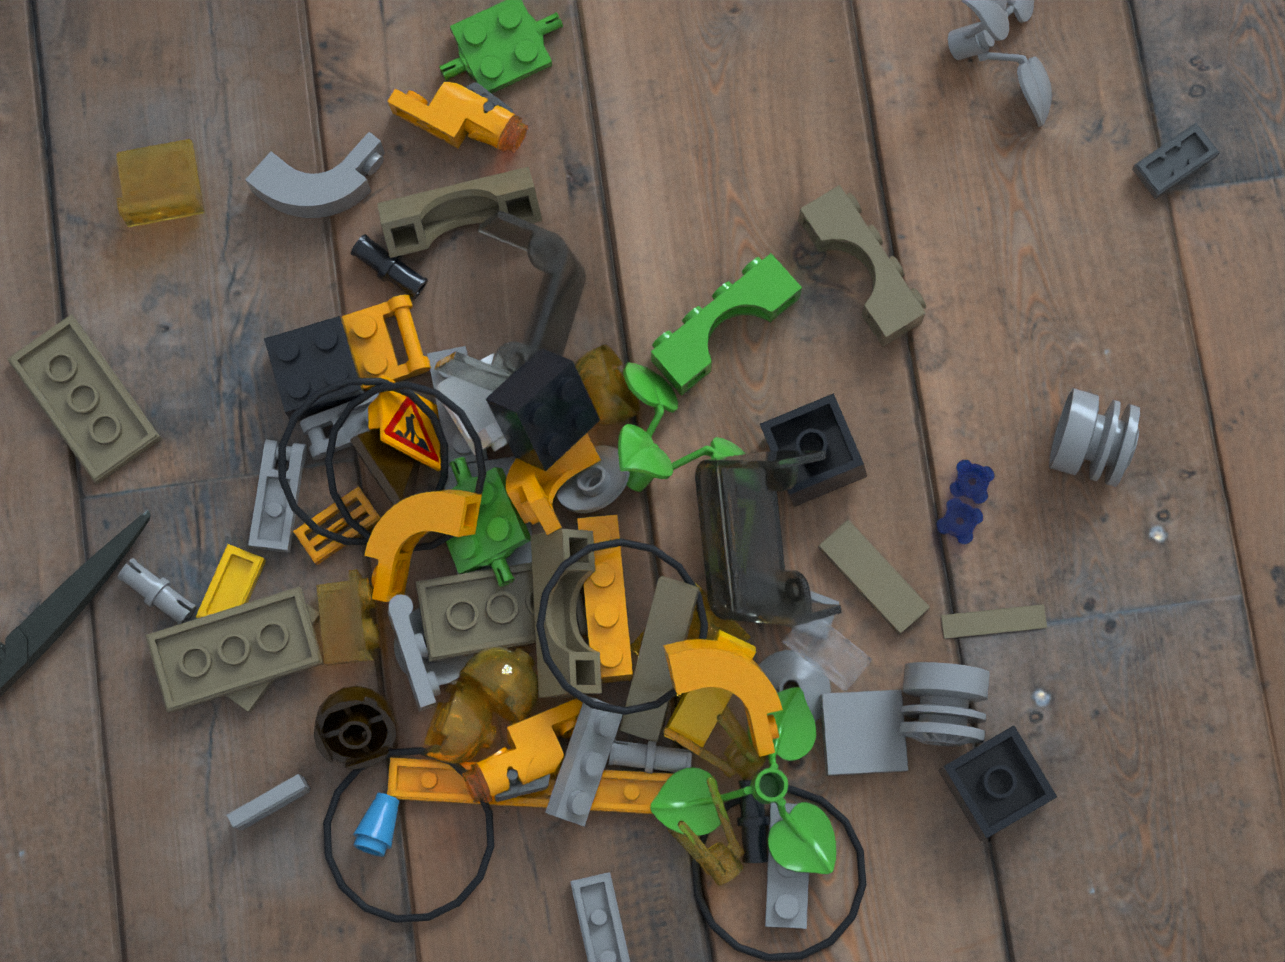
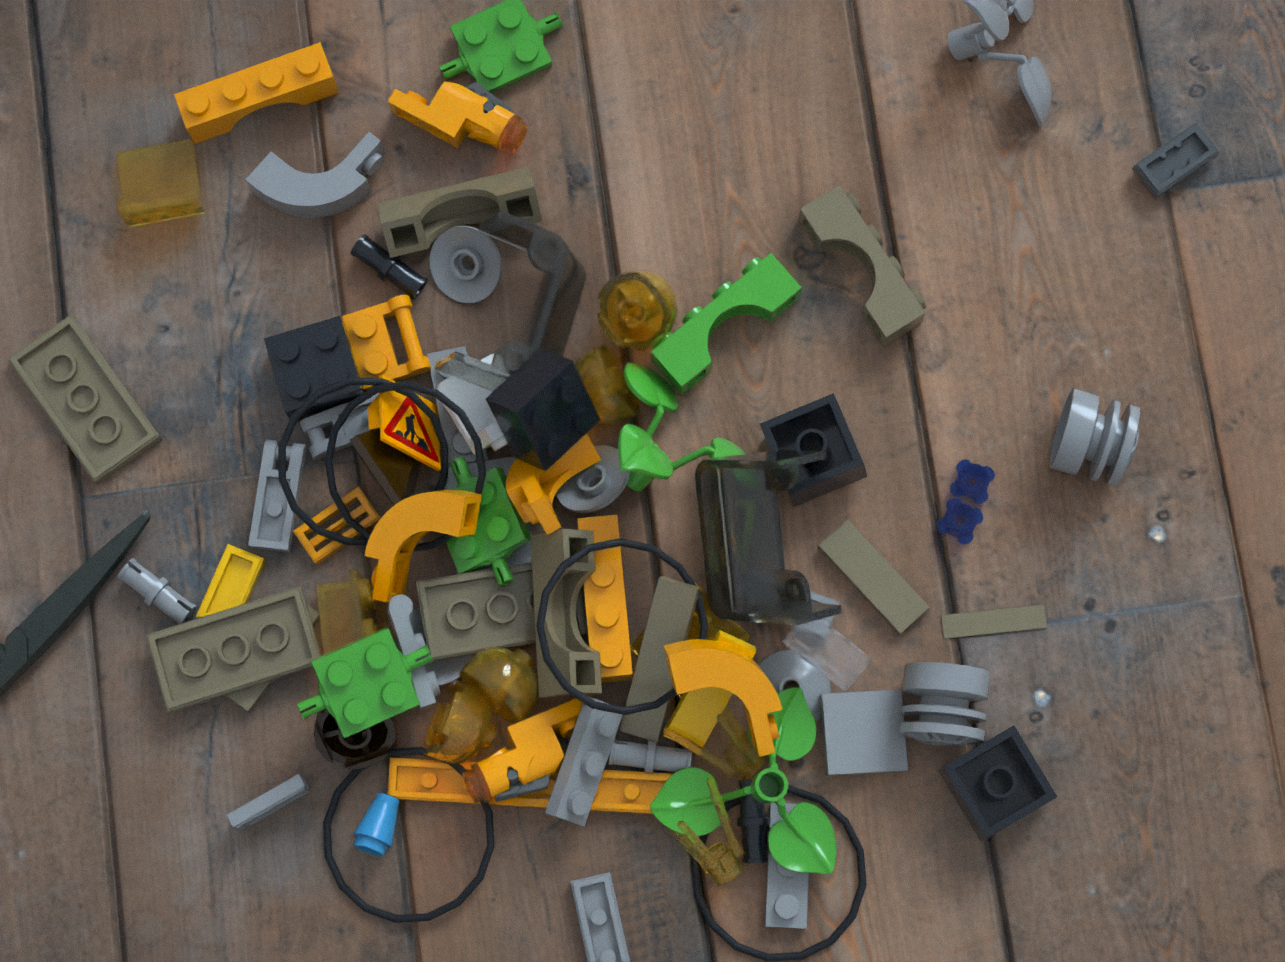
none -> light orange arch [174,42,339,144]
none -> bright green plate [296,627,433,738]
none -> light grey dish [429,226,502,303]
none -> clear yellow cylinder [597,270,678,350]

